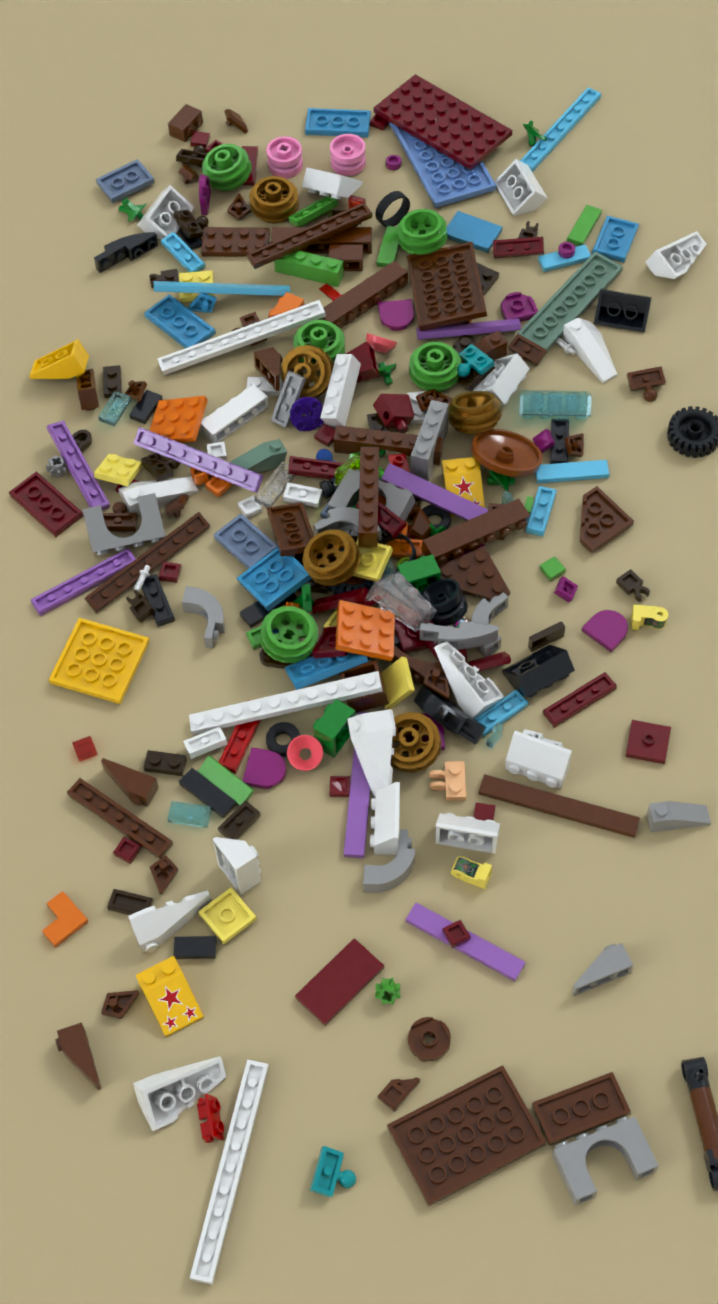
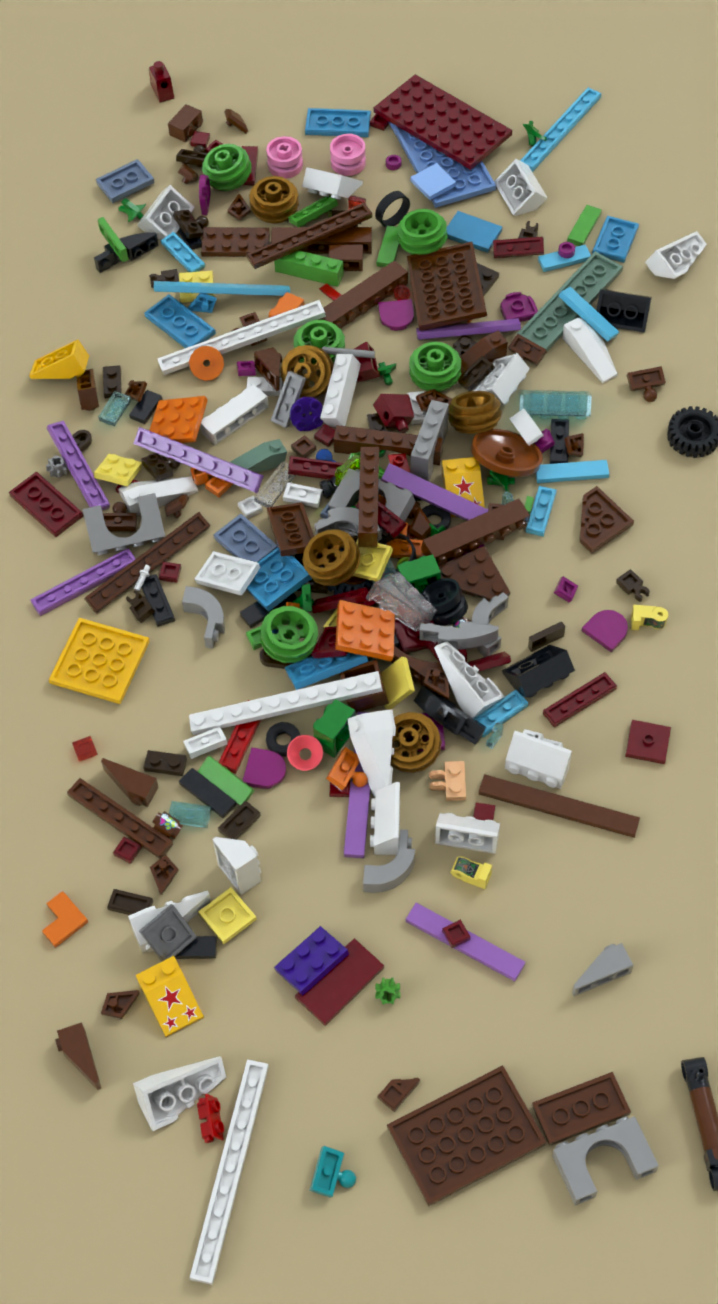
white plate [207,442,227,460] -> none
coral piece [366,333,397,354] -> none
reddish brown plate [408,1017,451,1062] -> none
teal plate [457,344,495,377] -> none
bright green tile [539,556,566,581] -> none
white piece [556,338,576,355] -> none
light grey slope [647,801,711,832] -> none
none -> bright green tile [98,217,128,262]
none -> flat silver tile [139,904,197,961]
none -> dark red torso [149,61,175,103]
none -> reddish brown brick [152,811,183,839]
none -> orange plate [189,346,224,381]
none -> white plate [195,551,261,596]
none -> magenta tile [237,361,256,376]
none -> dark purple plate [274,926,349,996]
none -> reddish brown plate [291,435,317,458]
none -> light grey bar [322,347,375,358]
none -> orange plate [326,747,368,790]
none -> clear red plate [394,285,410,300]
none -> light blue tile [410,163,456,200]
none -> white slope [509,409,544,446]
none -> medium azure tile [559,287,619,342]

